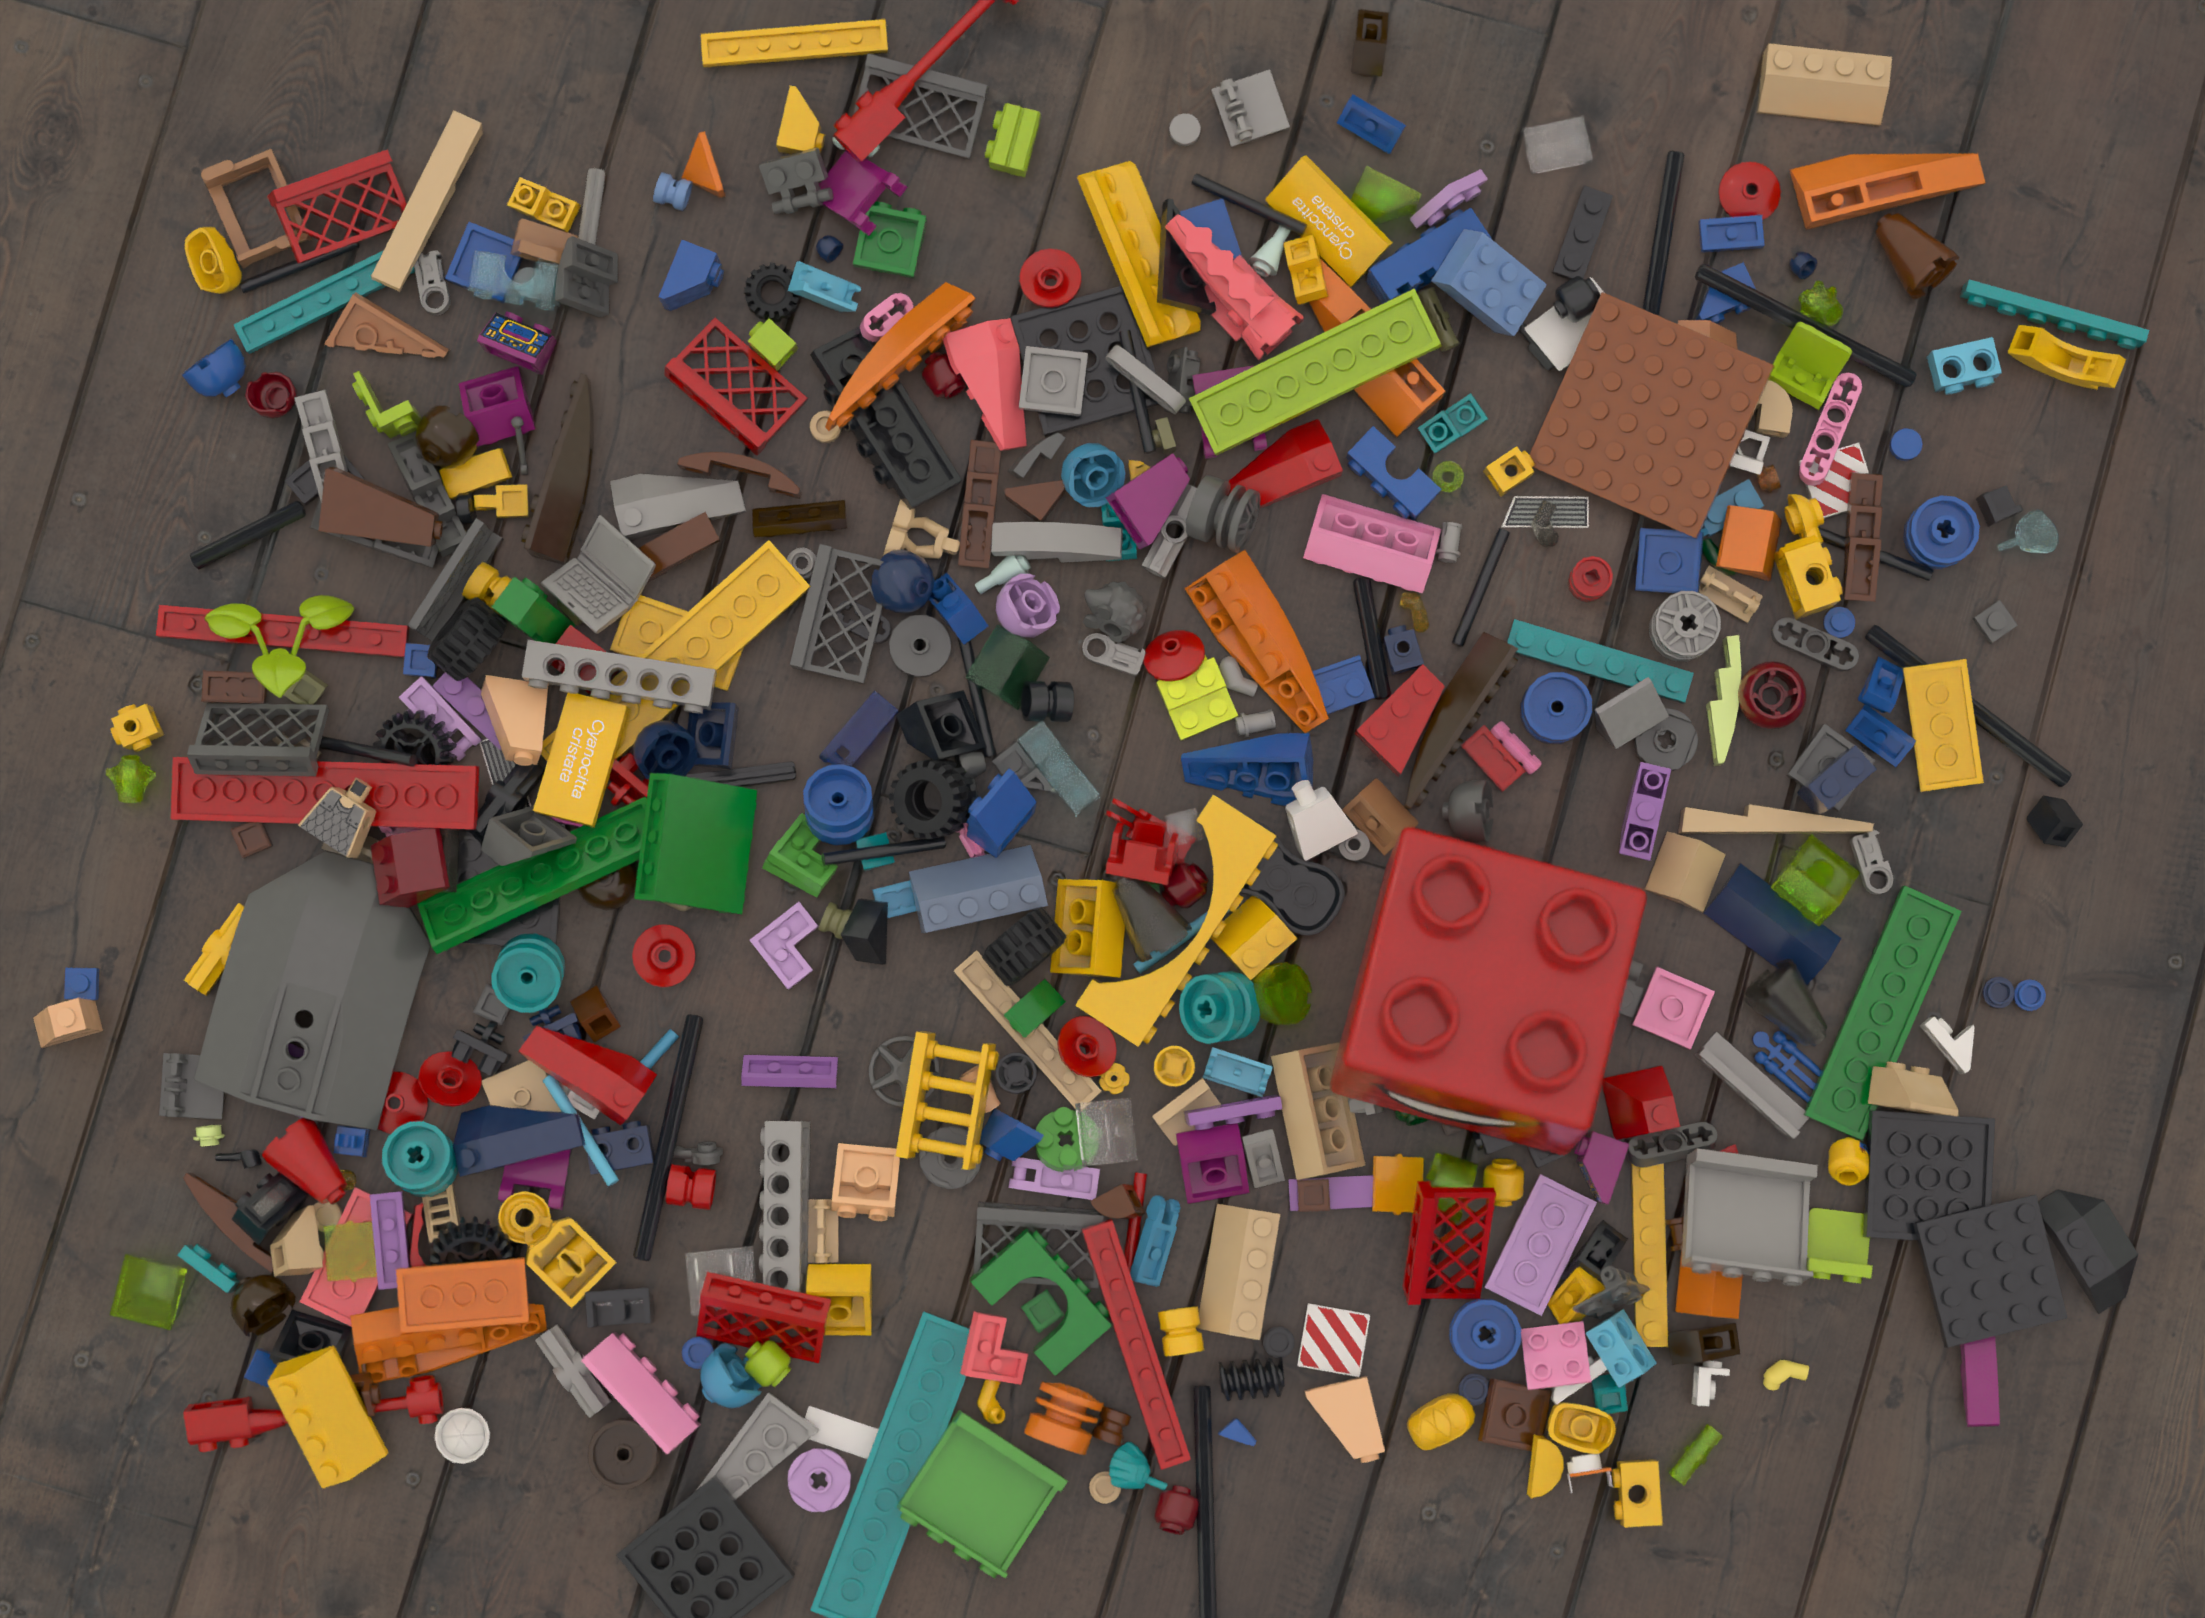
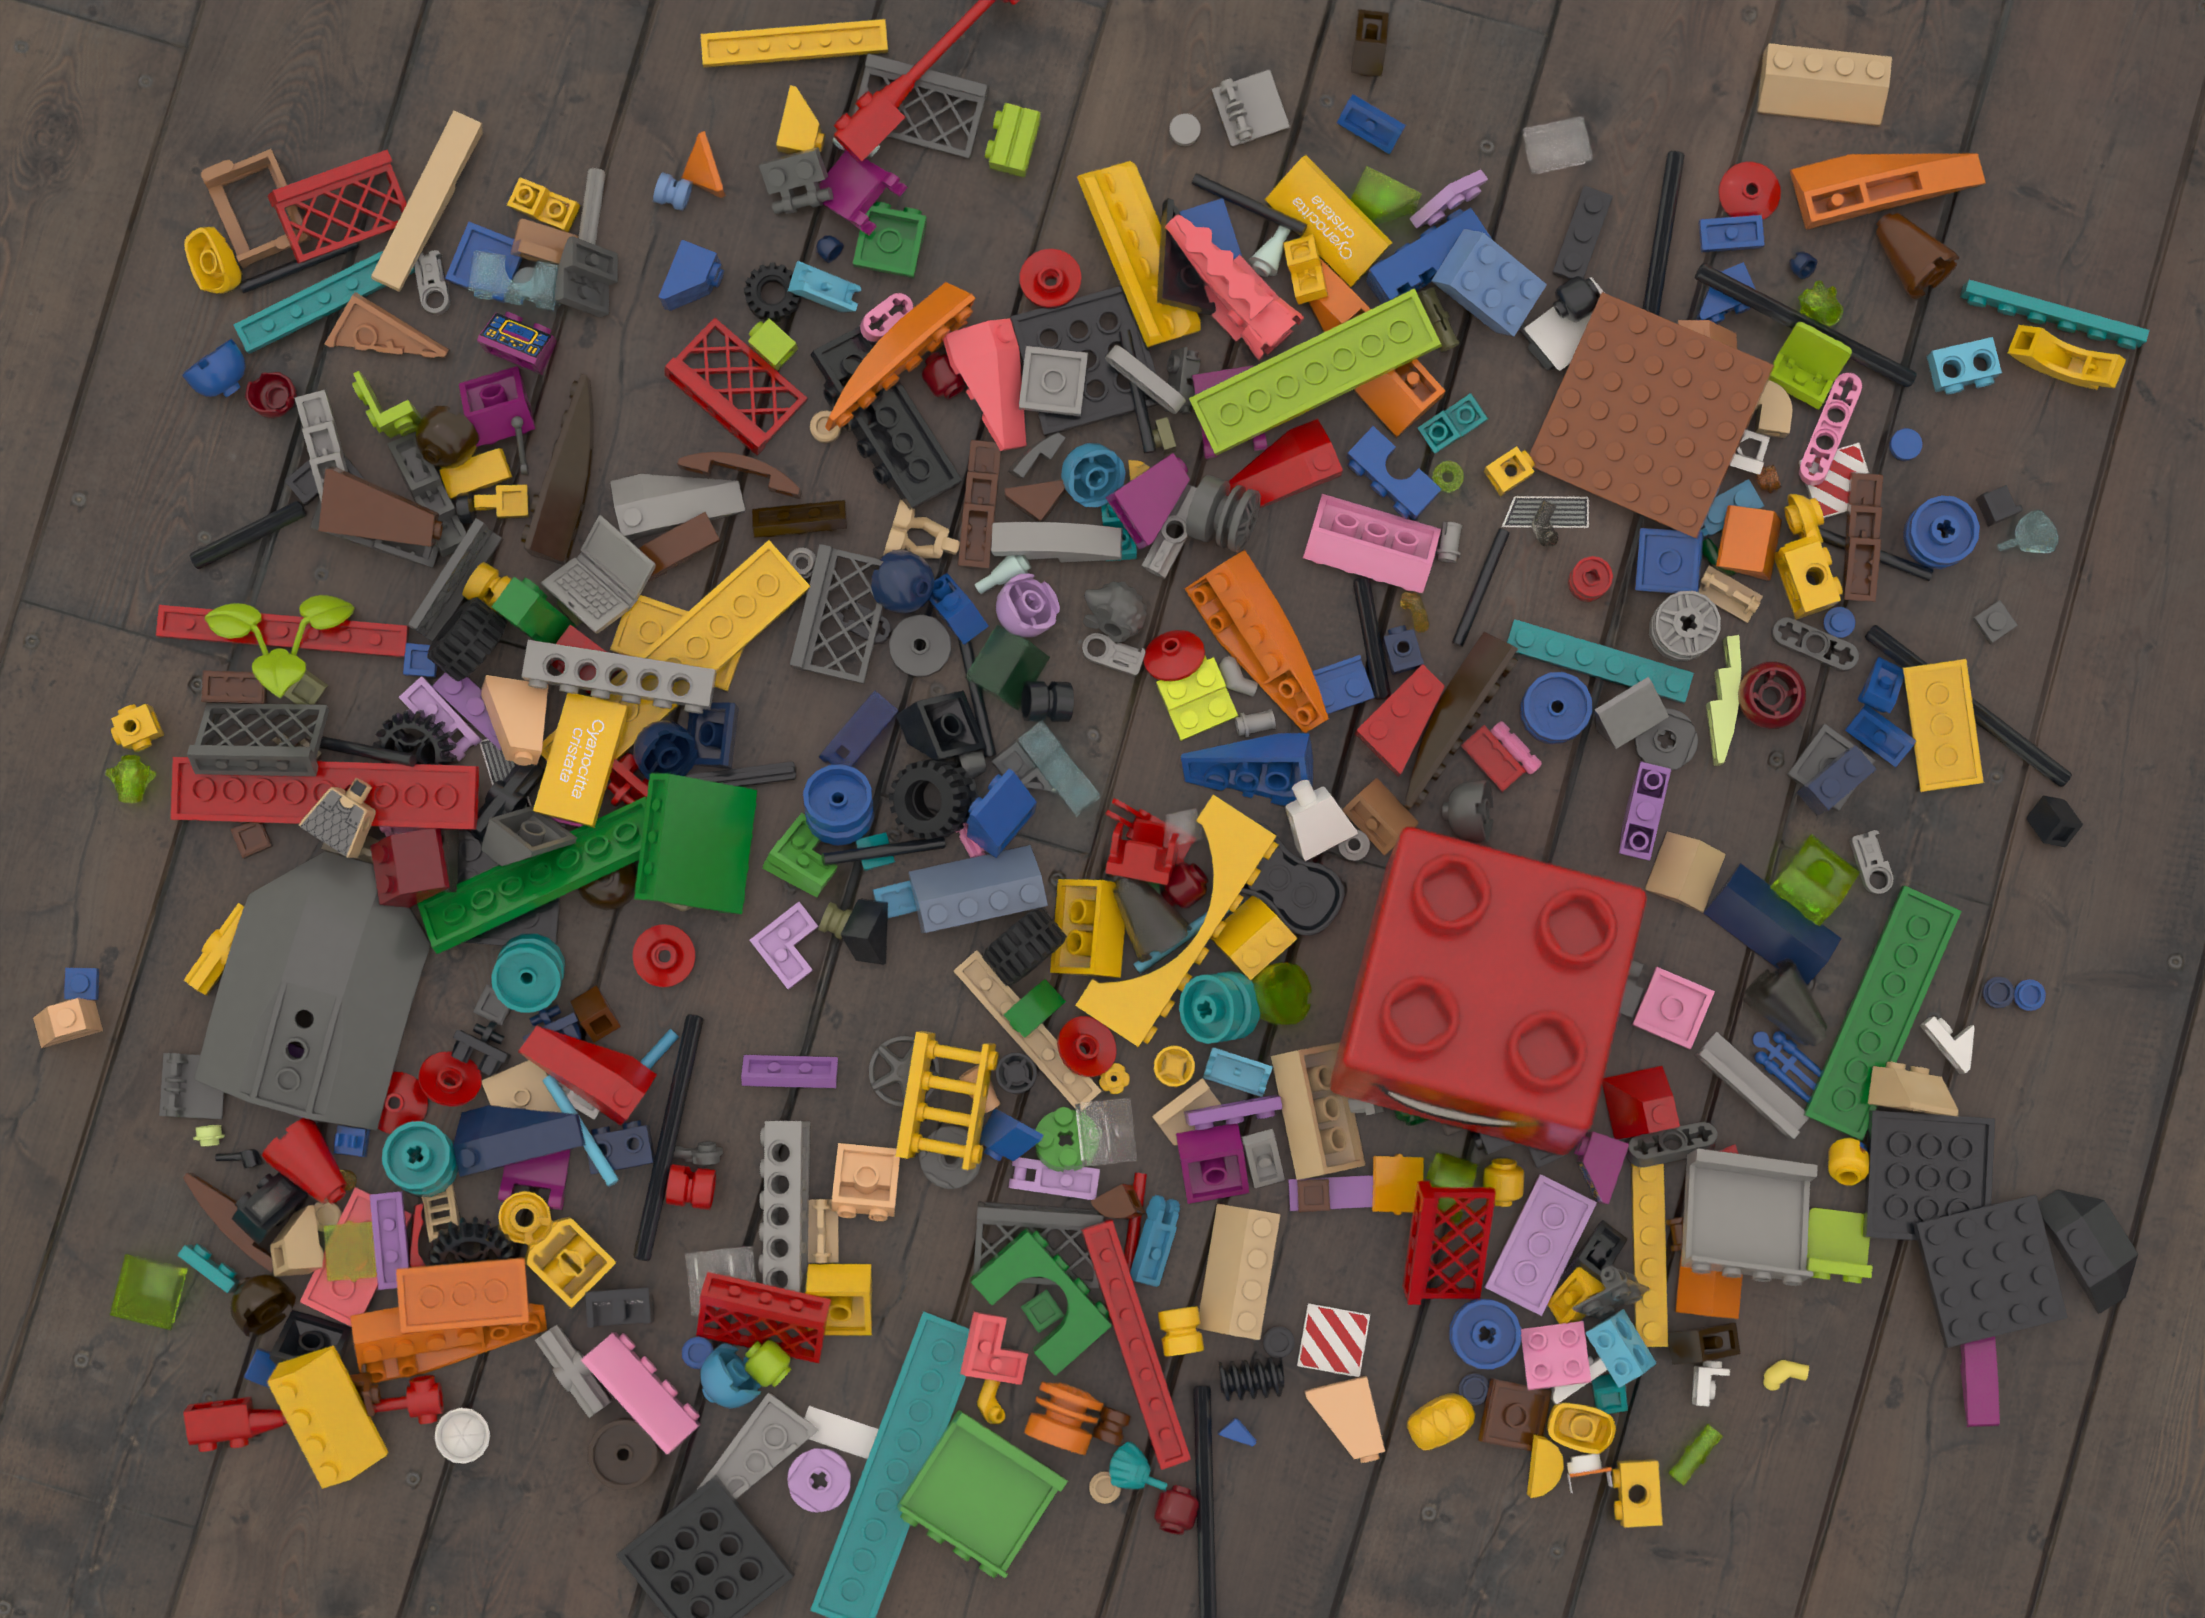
tan slope [1678,804,1874,834] -> none

